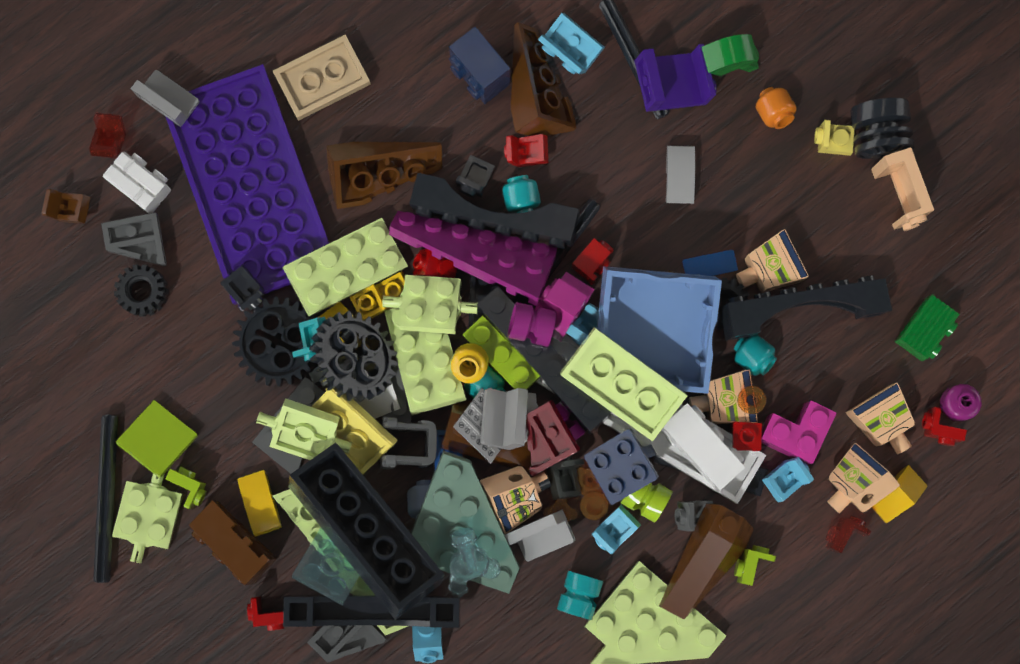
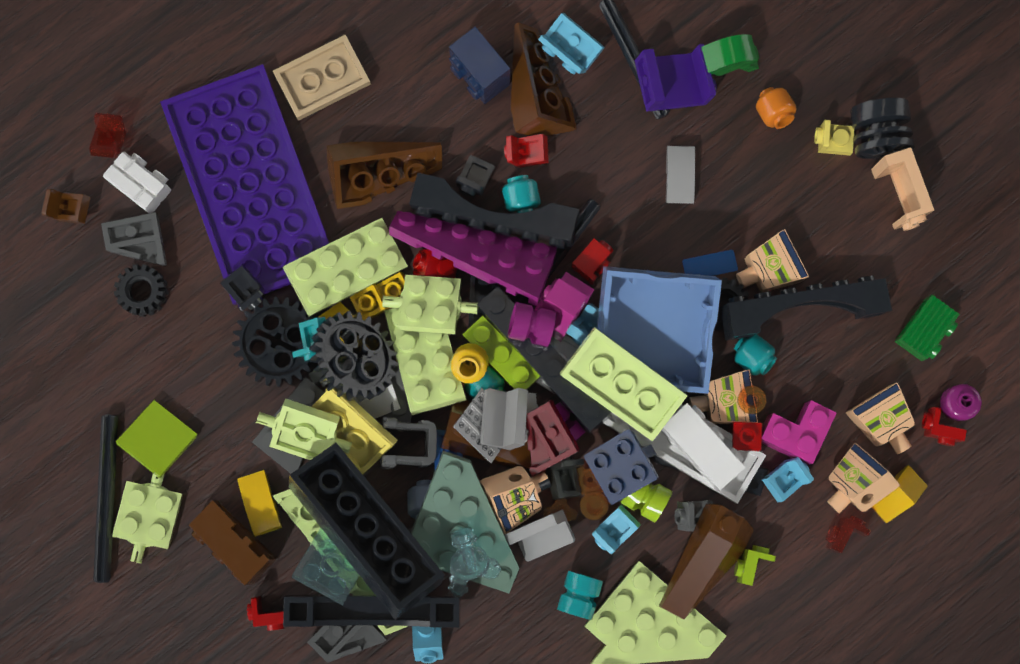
light grey panel [130,70,199,127] -> none
lime bracket [165,467,207,509] -> none

